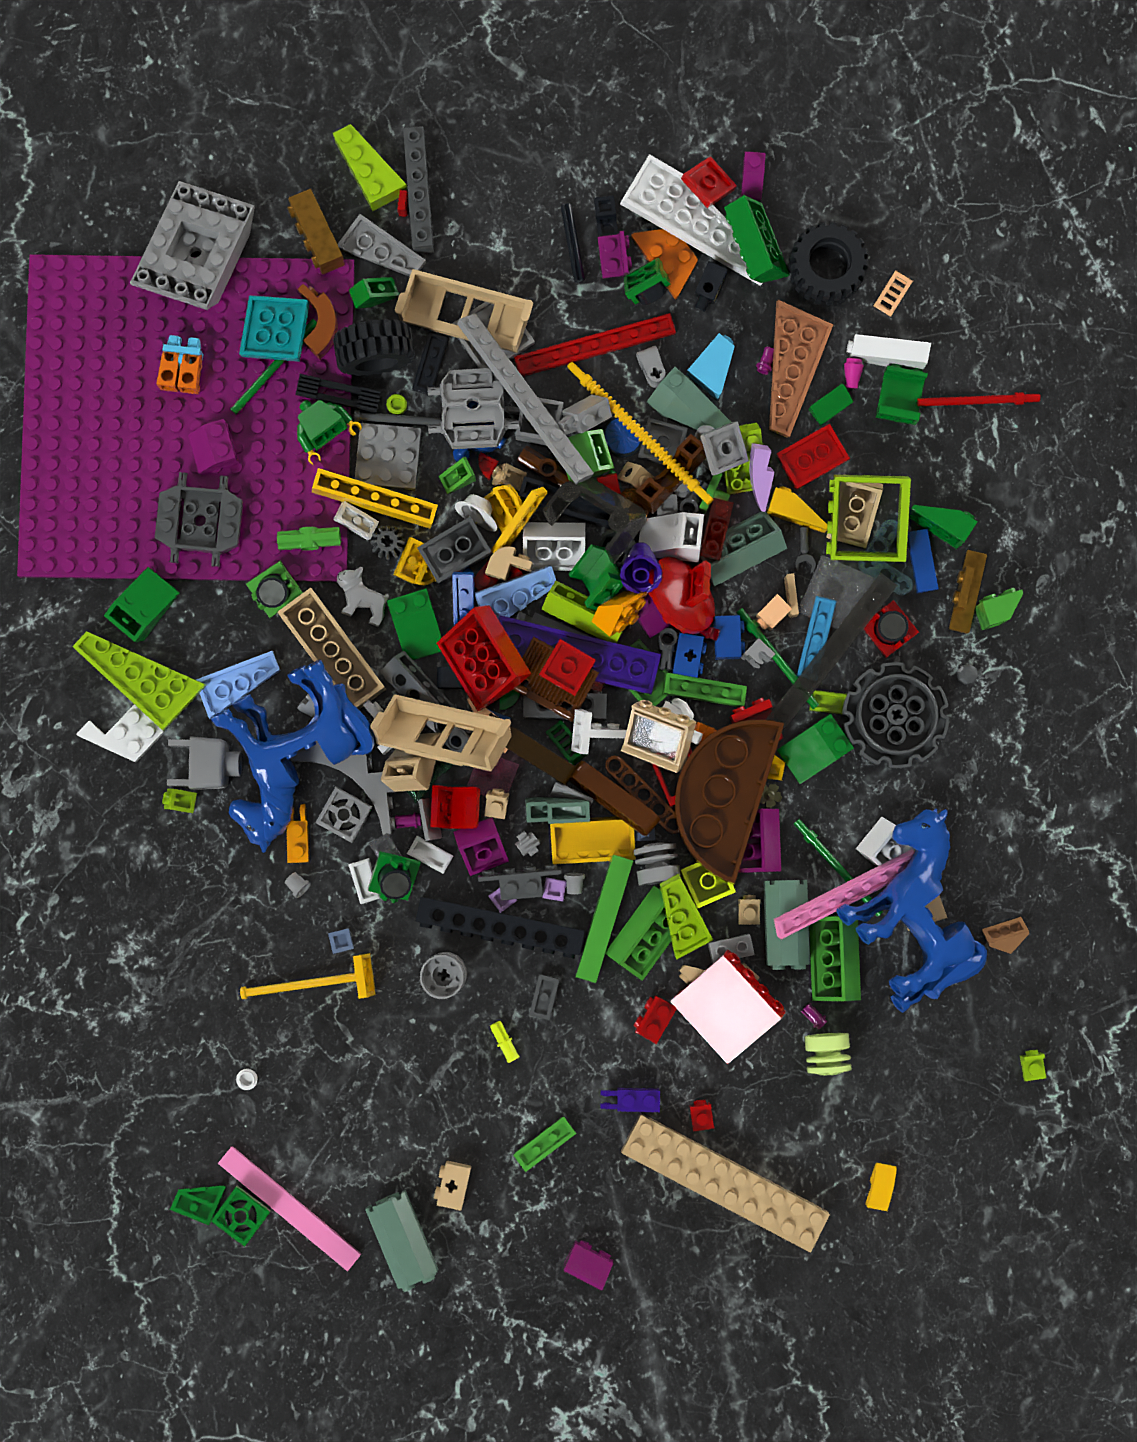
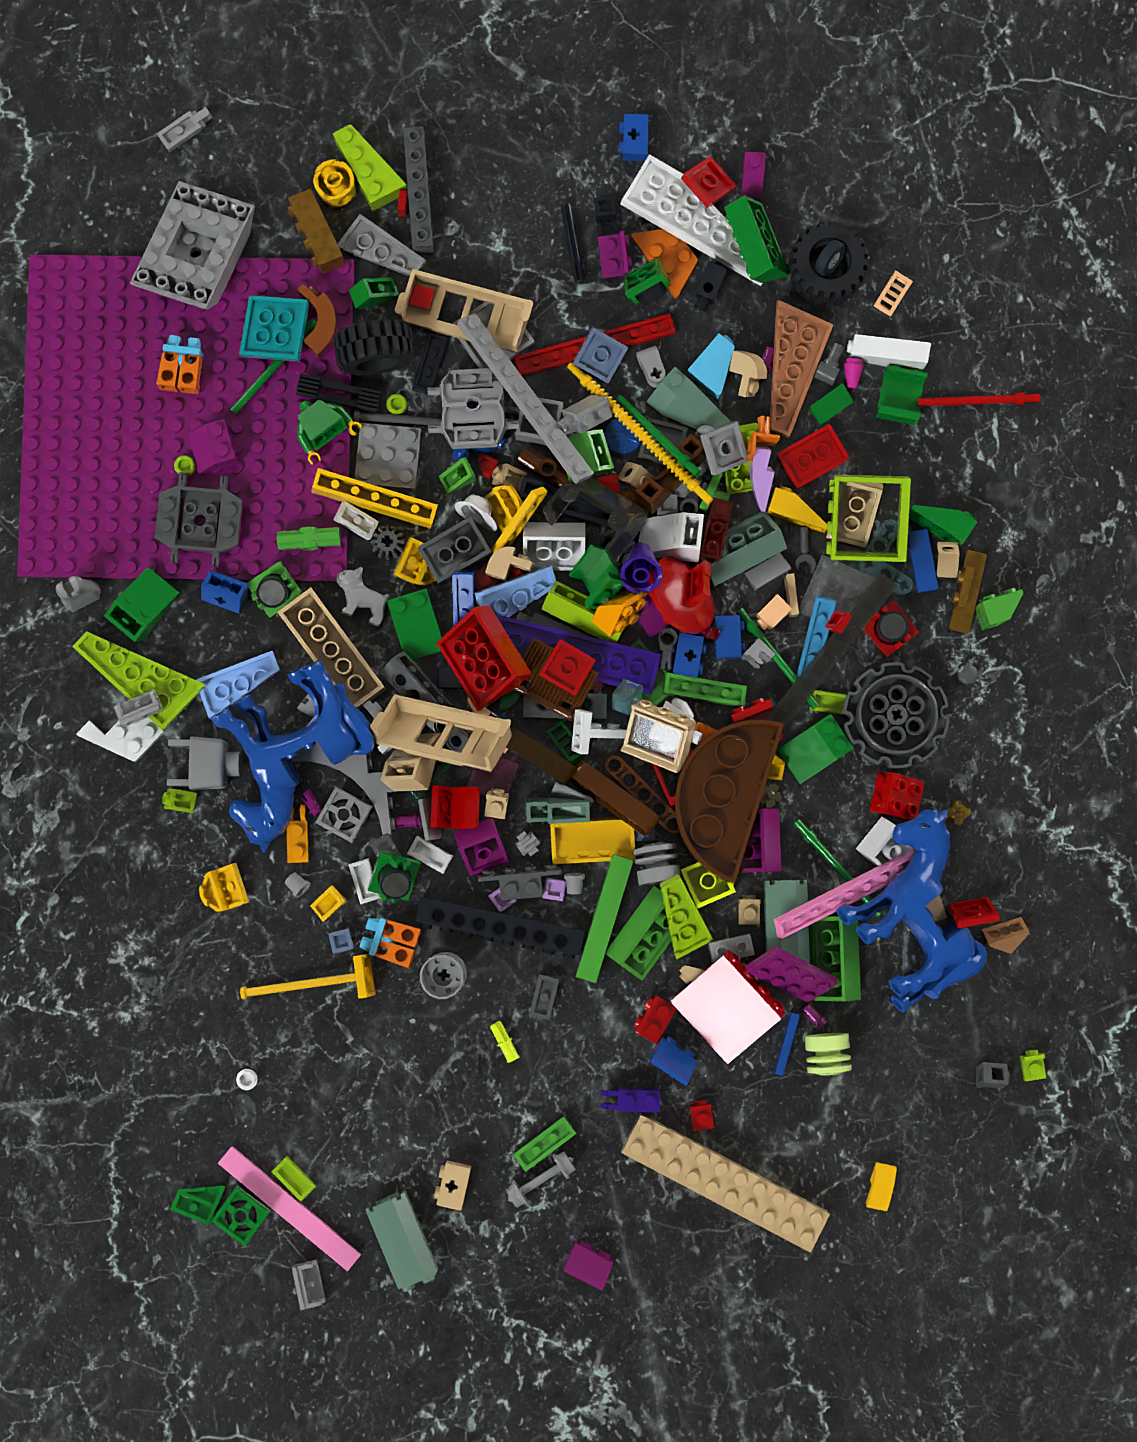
none -> light grey piece [56,576,101,612]
none -> light grey hinge [114,689,164,727]
none -> light grey hinge [157,107,212,152]
none -> lime tile [174,455,196,477]
none -> yellow slope [199,863,249,912]
none -> blue brick [201,570,248,614]
none -> lime tile [271,1156,316,1202]
none -> light grey hinge [292,1259,326,1310]
none -> magenta pin [300,789,324,817]
none -> yellow slope [310,885,348,922]
none -> yellow brick [313,160,356,208]
none -> orange hips [360,918,423,968]
none -> red tile [409,285,435,311]
none -> light grey piece [505,1151,576,1208]
none -> sand blue plate [572,327,628,383]
none -> clear light blue slope [612,679,643,716]
none -> green bar [616,395,701,477]
none -> blue brick [619,114,648,161]
none -> blue slope [648,1036,698,1086]
none -> tan brick [729,351,767,397]
none -> light grey slope [745,553,791,591]
none -> magenta plate [746,946,837,1003]
none -> orange bracket [747,416,780,462]
none -> blue tile [773,1012,800,1076]
none -> dark grey pin [814,343,844,385]
none -> black bush [815,240,846,277]
none -> red tile [825,610,852,634]
none -> red bracket [869,771,924,820]
none -> tan bracket [937,542,960,578]
none -> clear yellow plate [947,800,971,825]
none -> red tile [947,897,1000,928]
none -> dark grey brick [976,1062,1010,1089]

